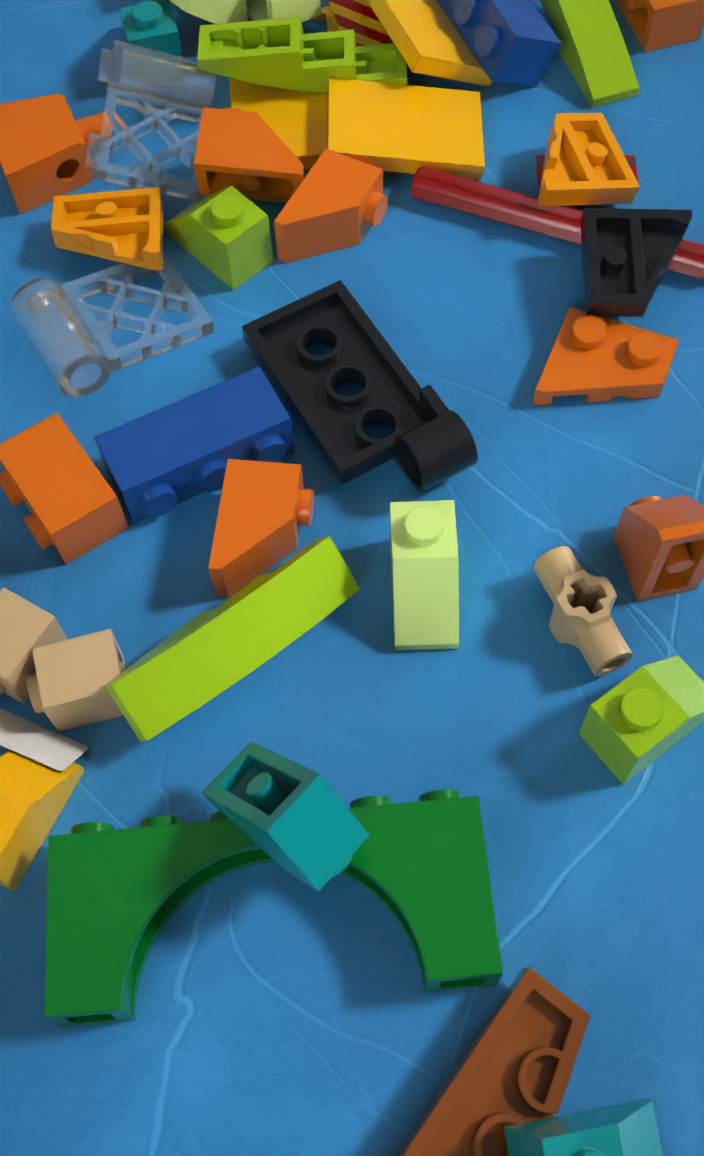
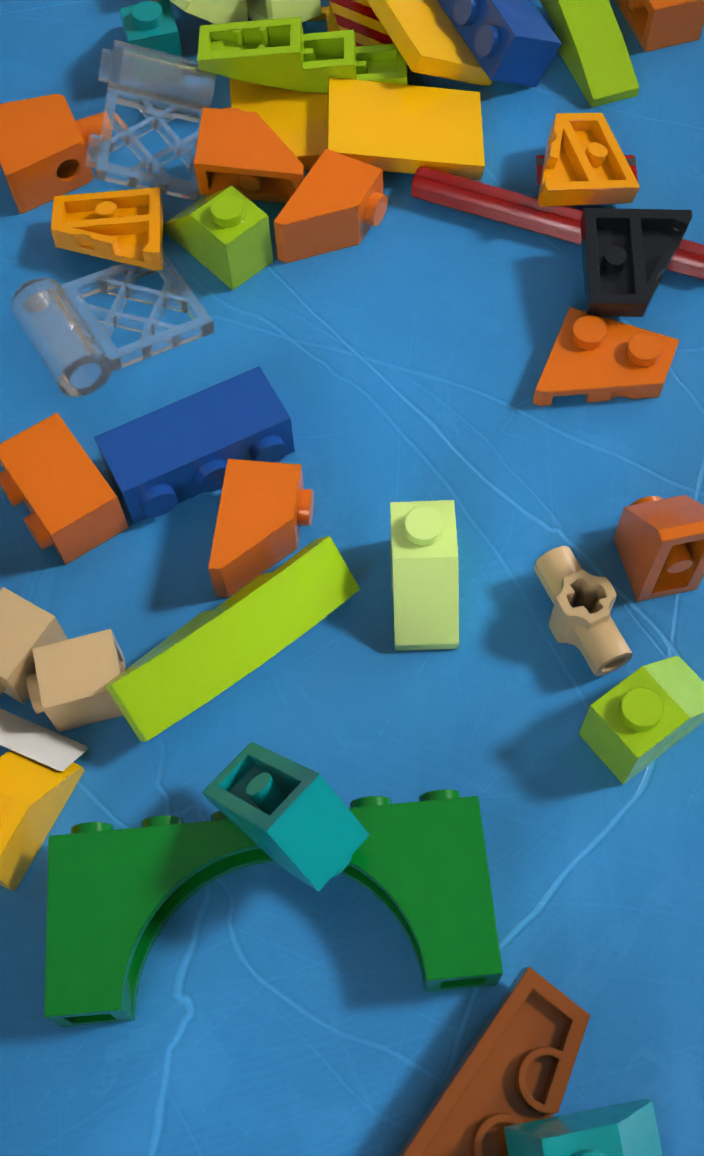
black hinge [242,280,478,492] -> none

